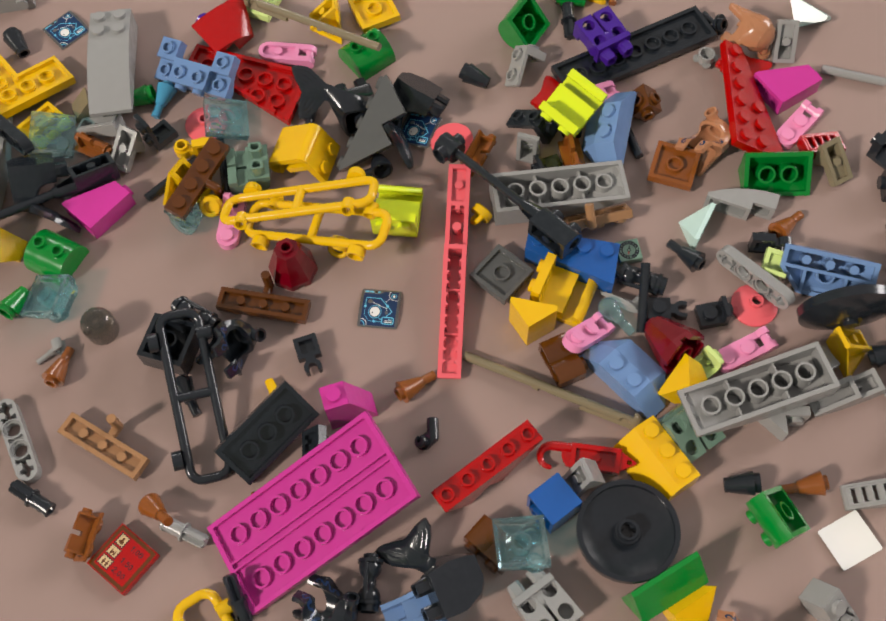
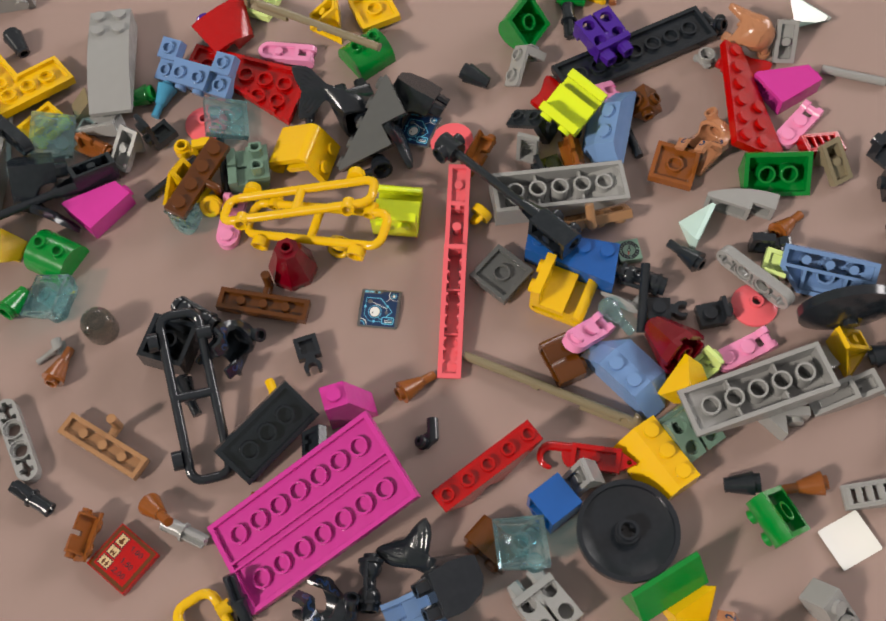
sticker [42,11,89,50] -> none
yellow slope [509,297,558,345] -> none

